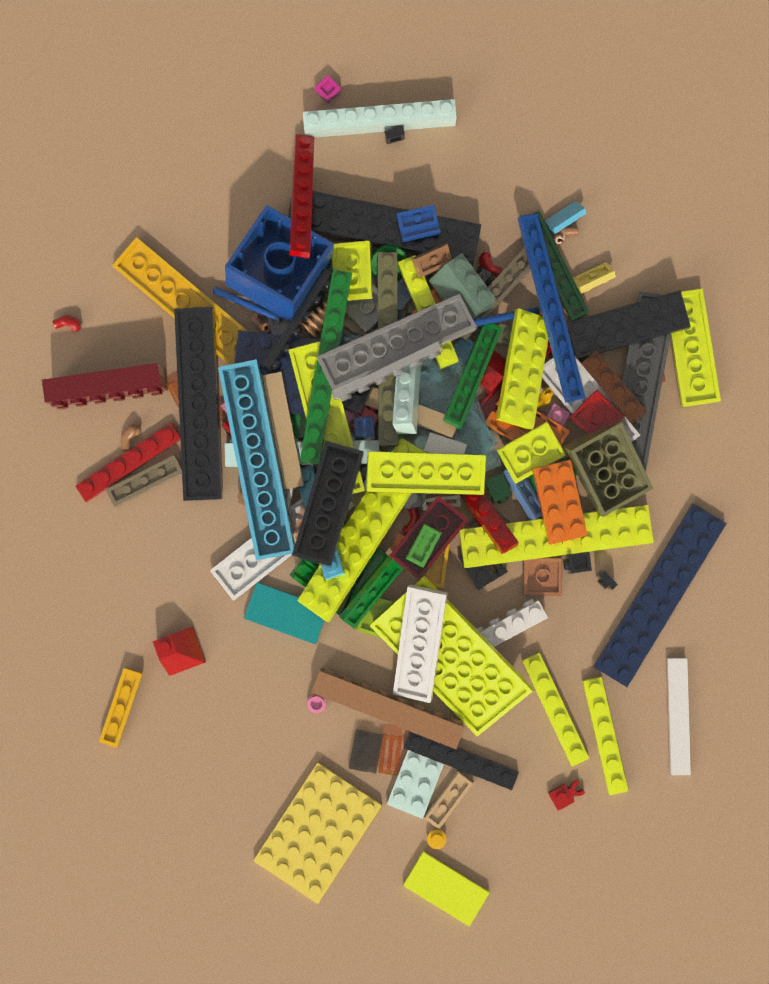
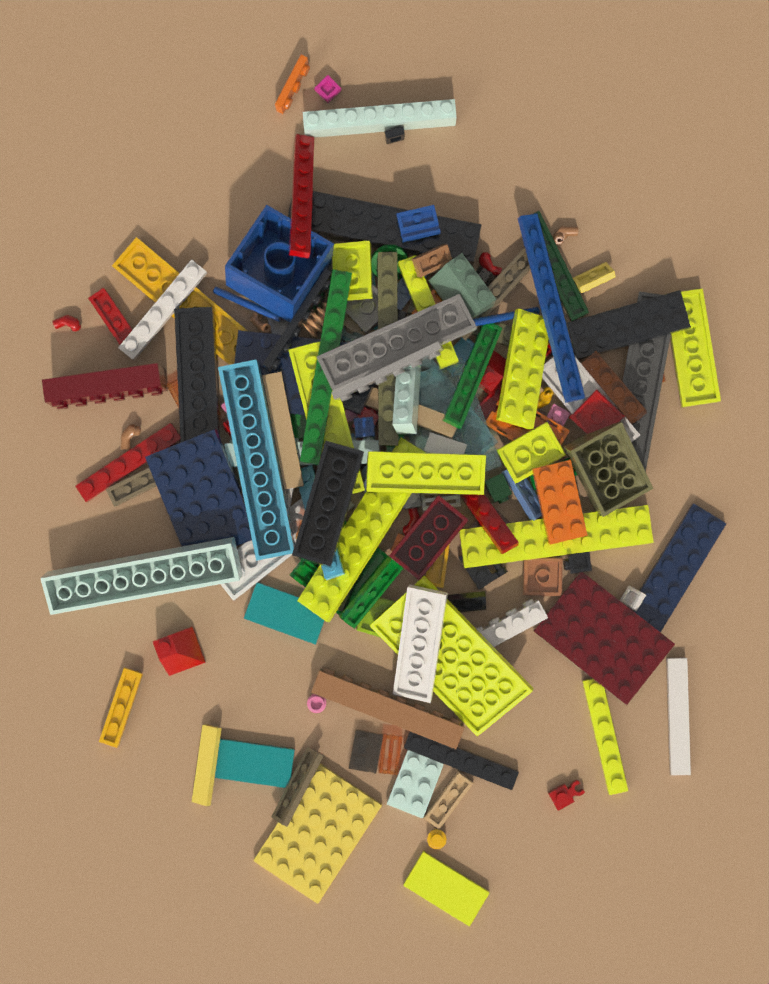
bright green plate [406,524,442,568] -> none
neon yellow plate [522,652,589,766] -> none
medium azure tile [545,201,587,234] -> none
black plate [596,570,618,590] -> none
none -> light aqua brick [40,537,243,615]
none -> red plate [88,288,133,345]
none -> white plate [118,259,207,361]
none -> dark blue plate [145,429,252,547]
none -> light yellow tile [192,724,222,806]
none -> teal tile [215,738,295,788]
none -> dark tan plate [271,746,324,827]
none -> orange plate [275,54,310,114]
none -> black plate [447,591,486,612]
none -> dark red plate [534,572,675,705]
none -> white tile [620,586,646,611]

